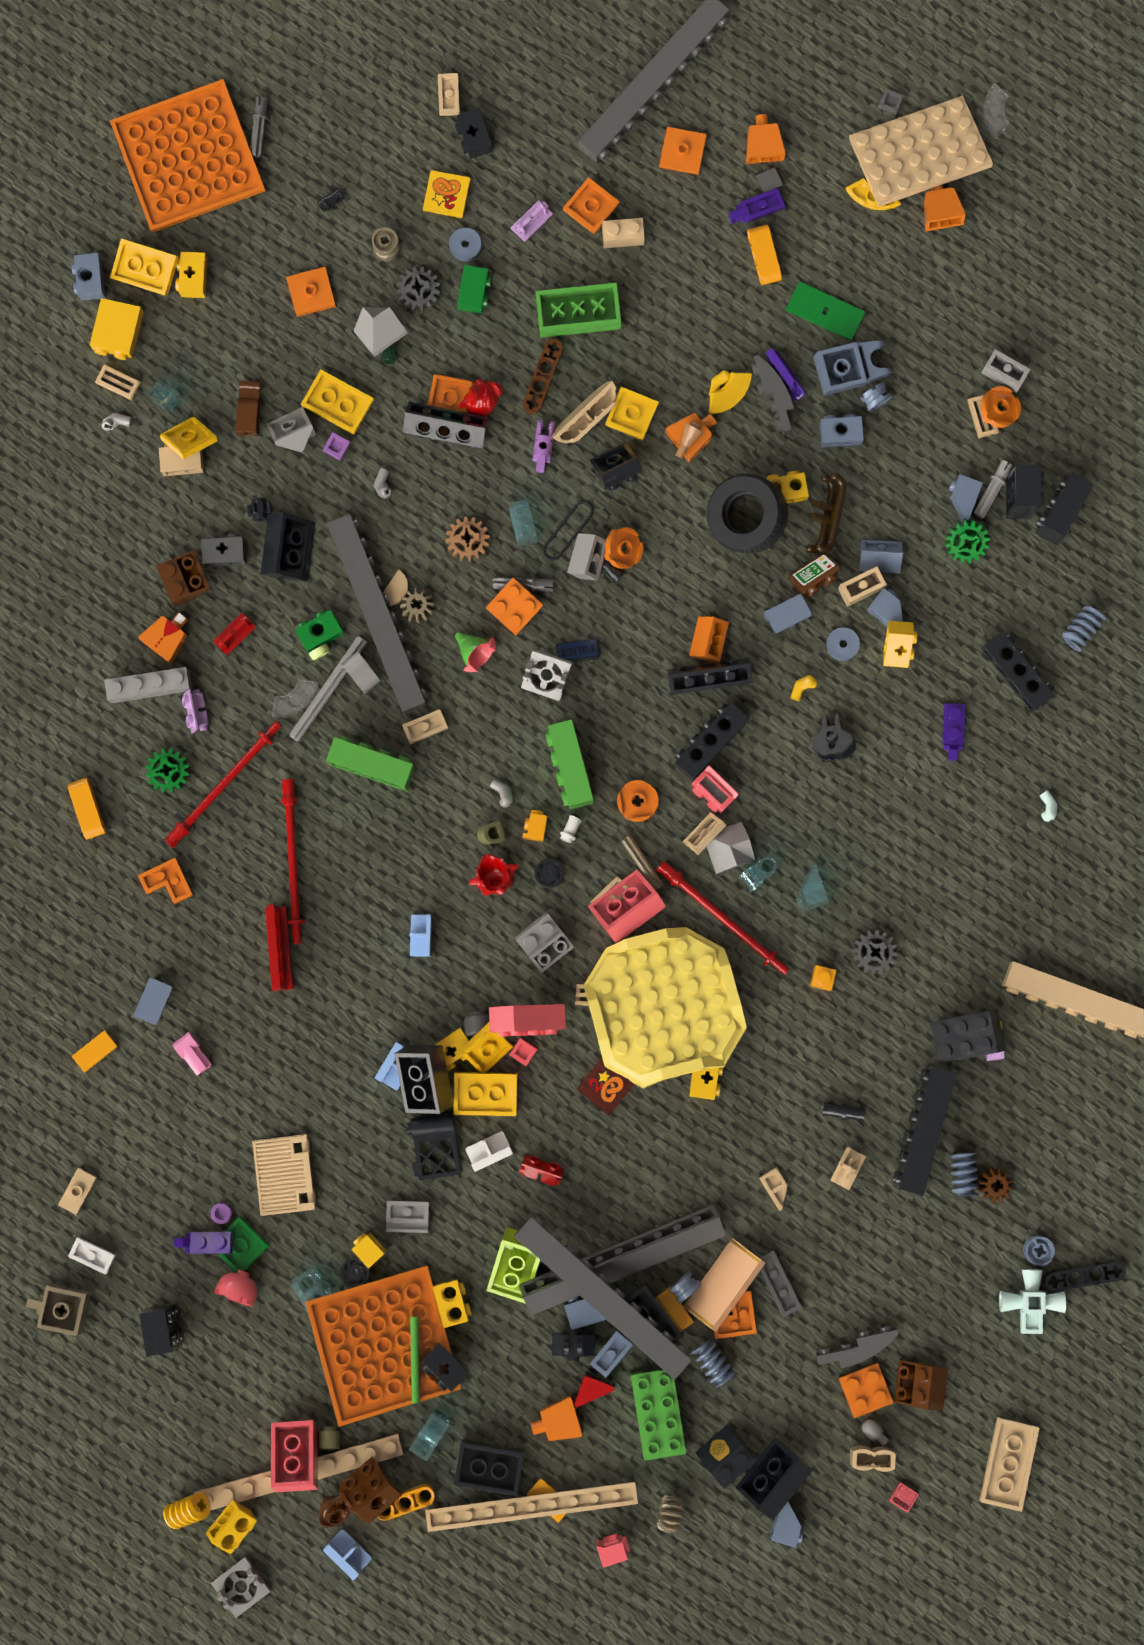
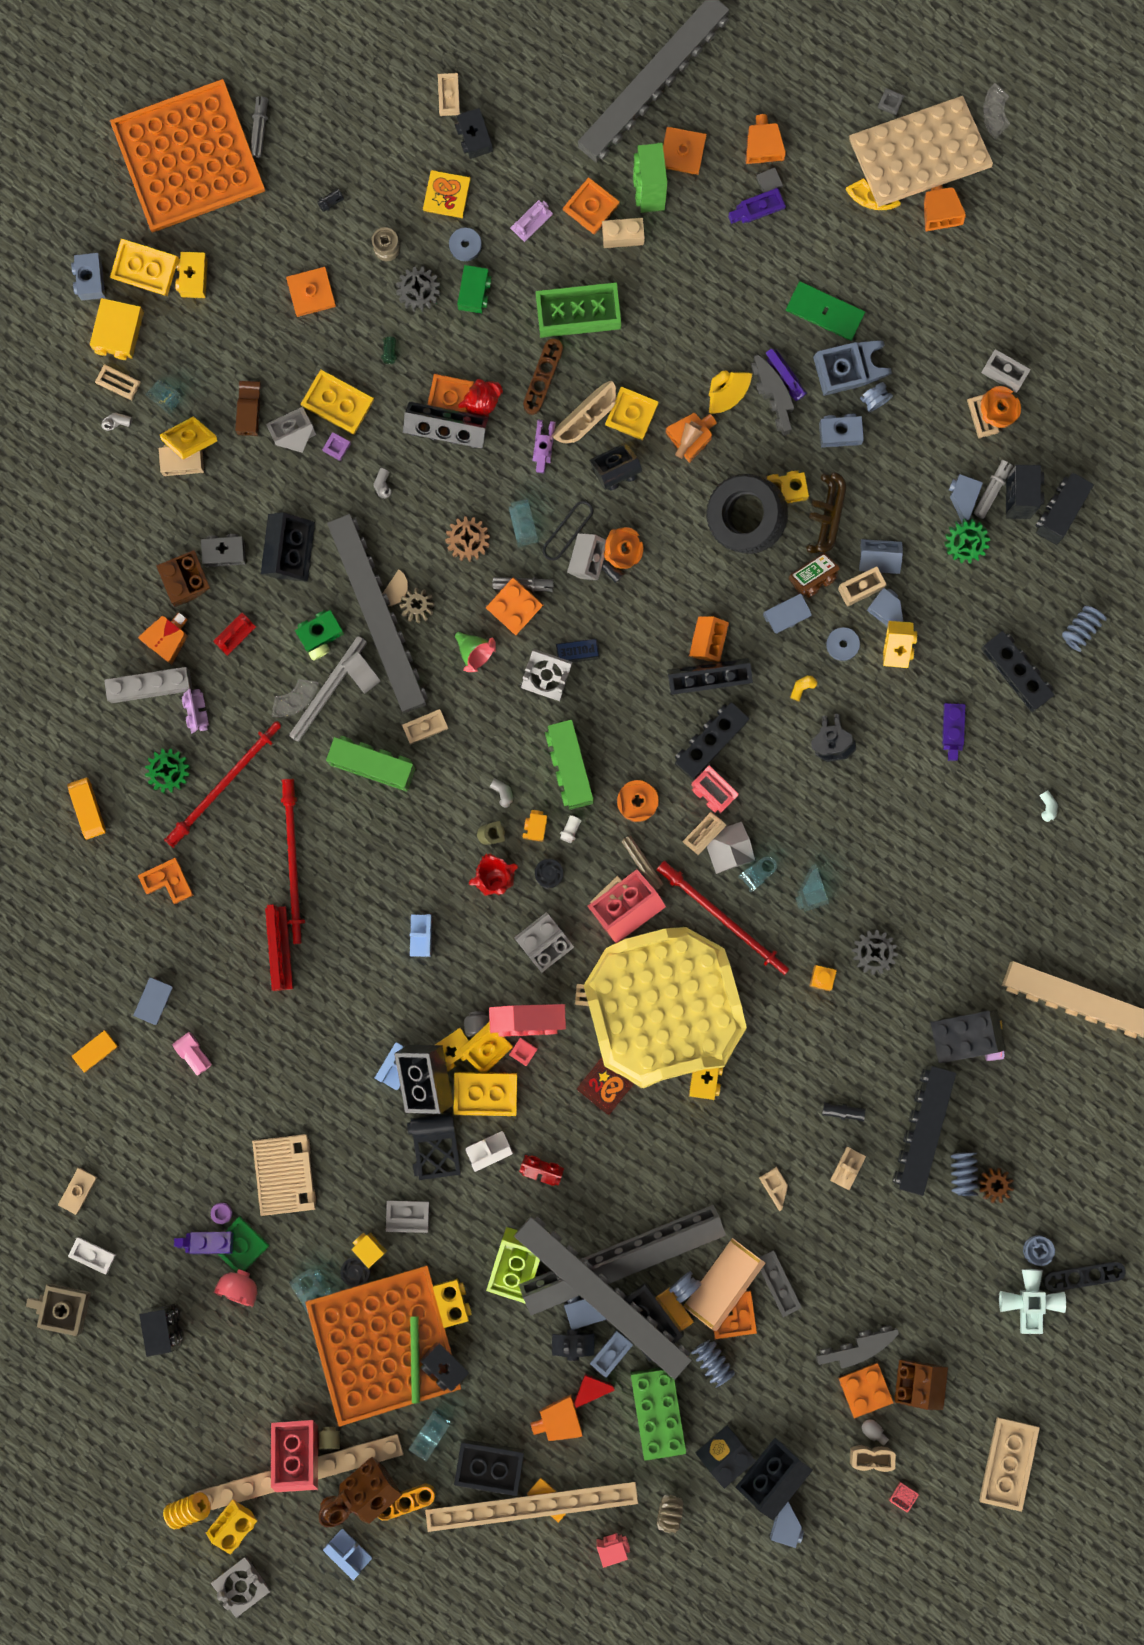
black gear [247,498,272,522] -> none
light grey slope [354,307,407,357] -> none
light orange beam [747,225,782,286] -> none
none -> bright green brick [633,143,667,213]

